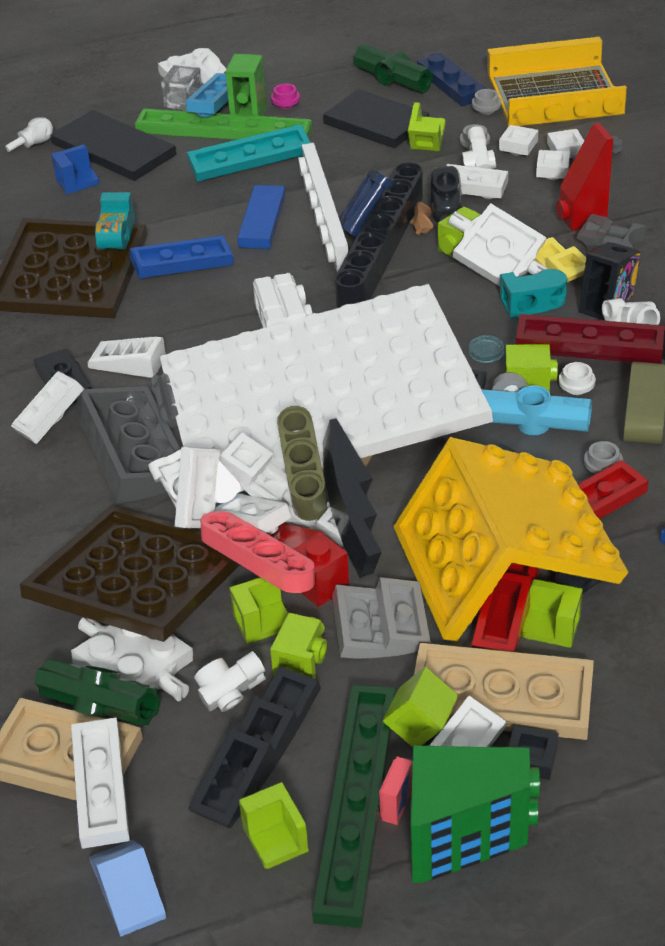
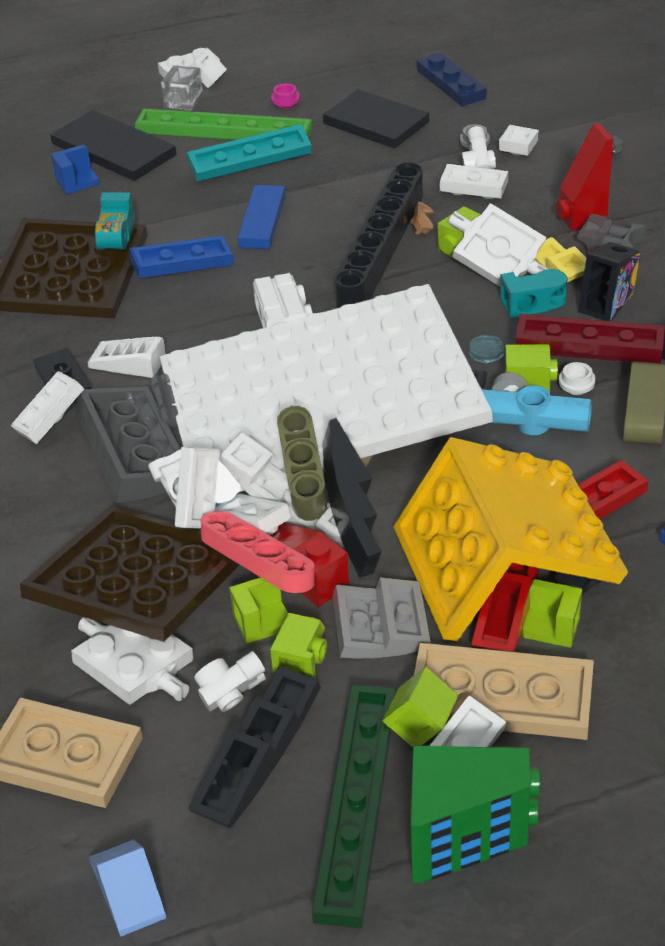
white piece [5,117,53,152] -> none
dark green piece [34,658,161,725] -> none
white plate [71,717,130,849] -> none
dark azure plate [186,73,228,117] -> none
bright green brick [225,54,267,116] -> none
lime panel [239,782,309,869] -> none
white plate [298,143,348,272] -> none
dark blue plate [339,169,394,237] -> none
dark green piece [353,43,433,94] -> none
coral tile [379,757,413,825] -> none
lime panel [408,102,446,151] -> none
black piece [431,166,462,222] -> none
light grey plate [472,89,501,115] -> none
yellow panel [487,37,627,127] -> none
black plate [508,725,559,780] -> none
white plate [536,150,570,180] -> none
white plate [547,129,584,159] -> none
light grey plate [584,441,623,474] -> none
white plate [602,298,660,325] -> none

